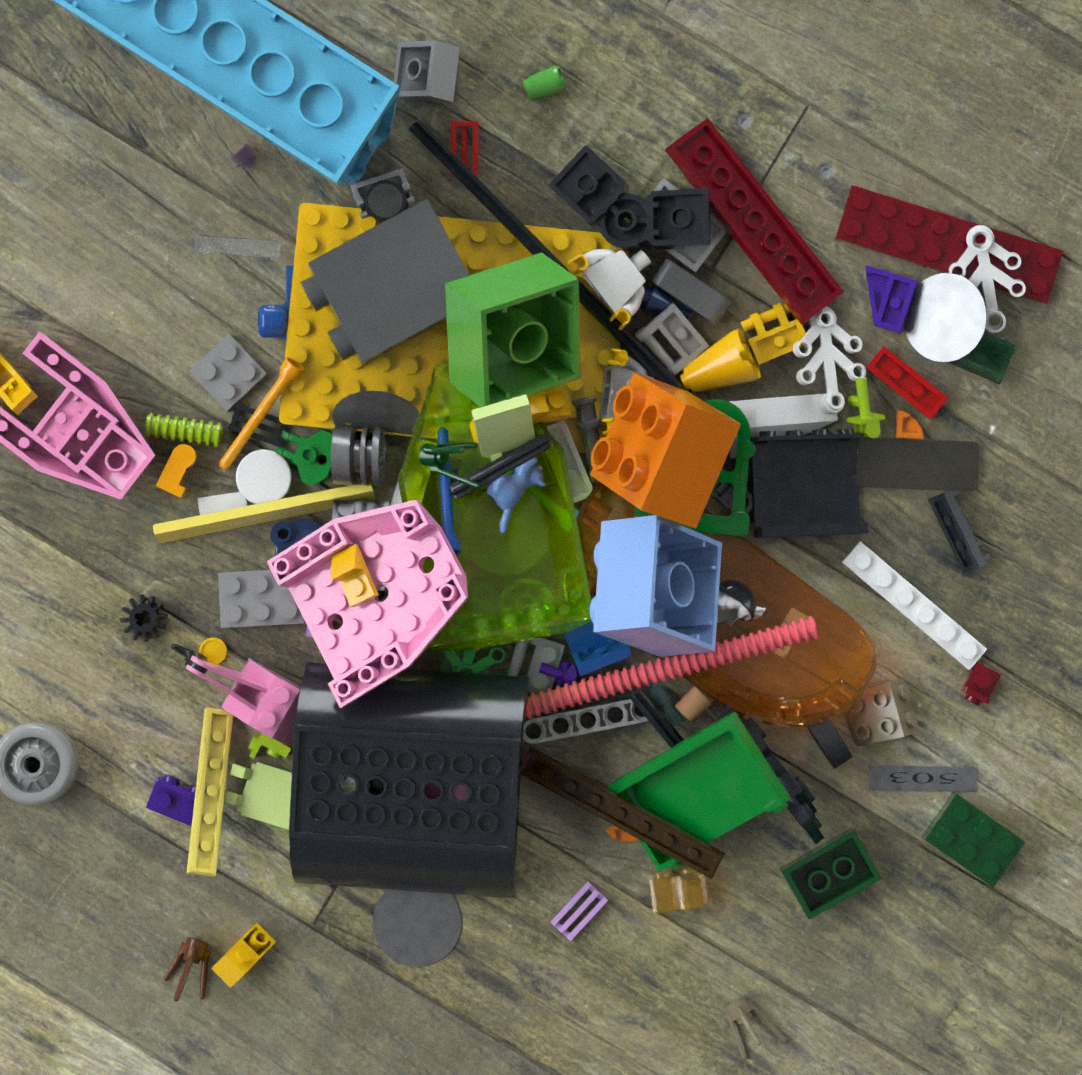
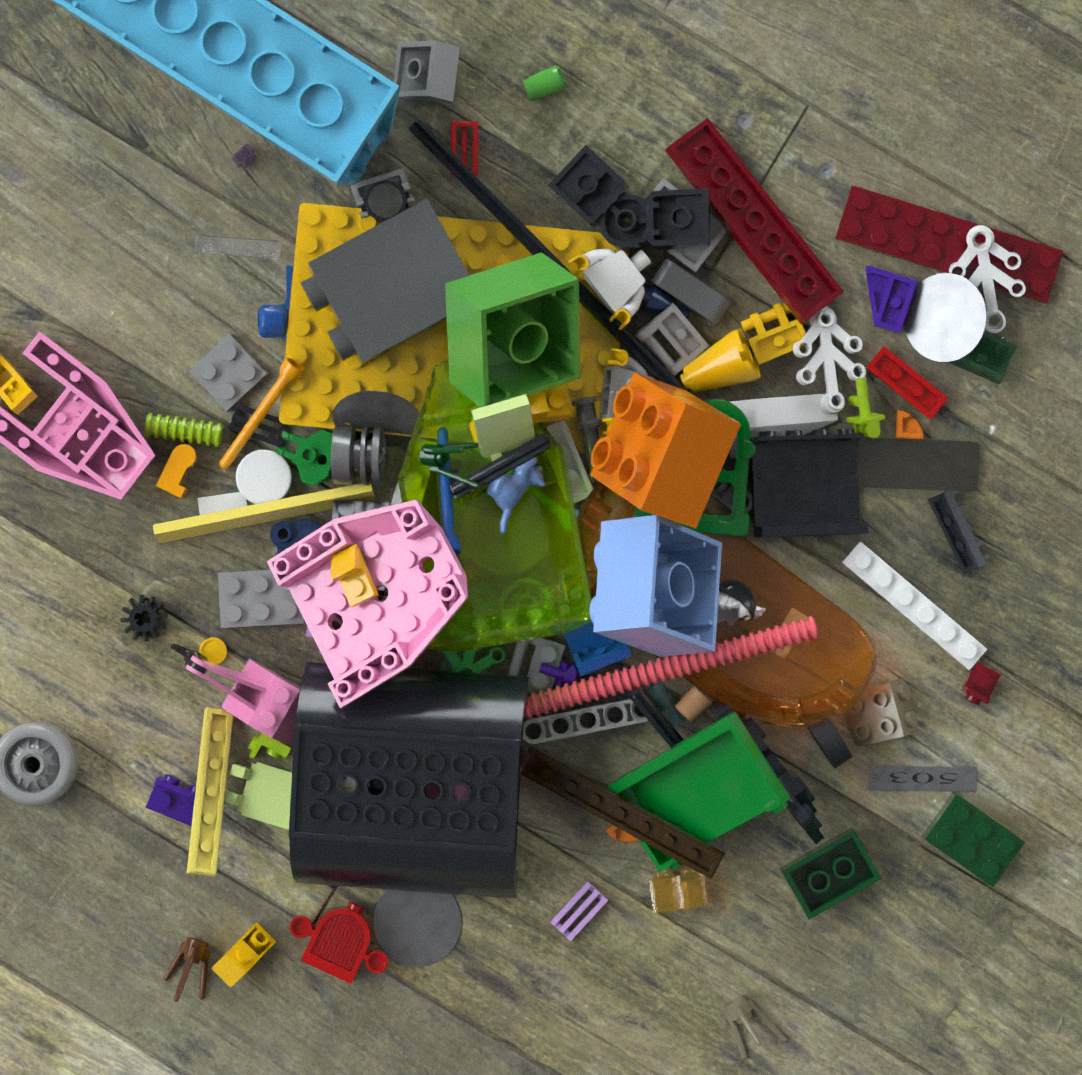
none -> red piece [290,902,388,984]

